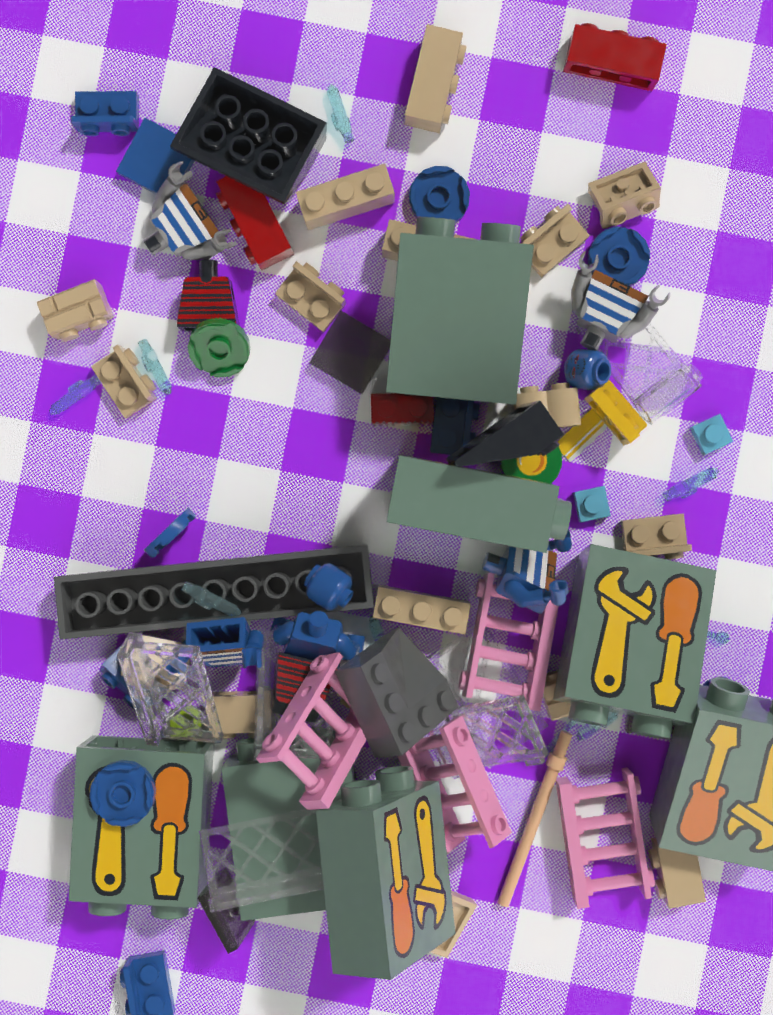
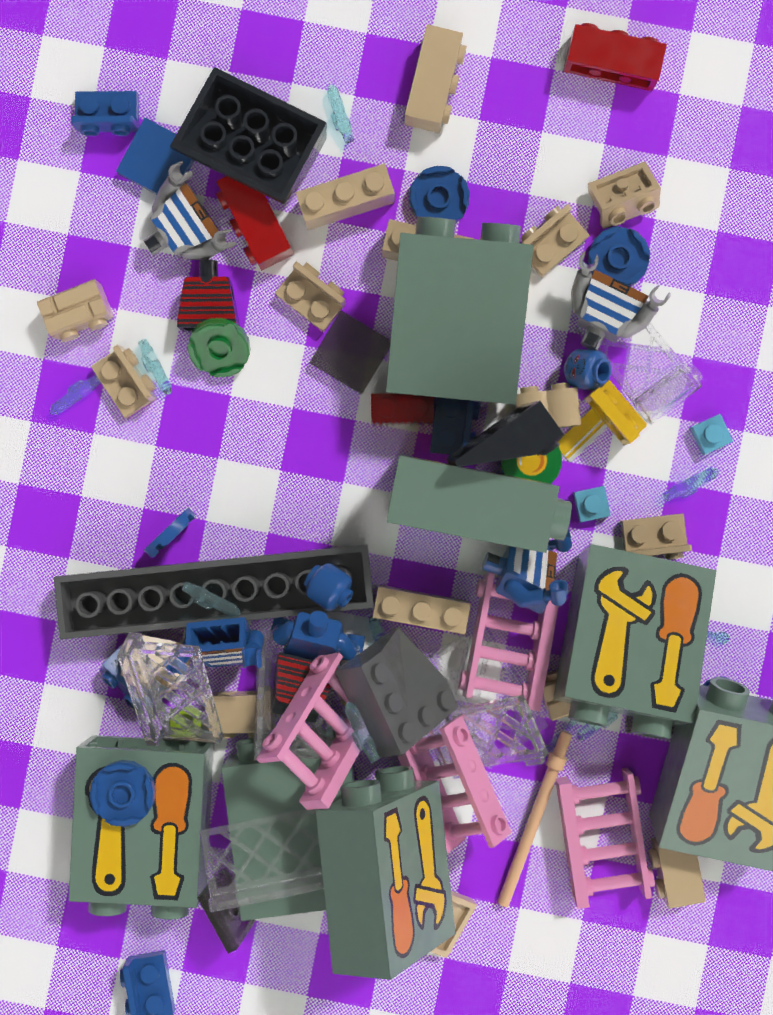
none -> clear light blue piece [344,702,380,763]

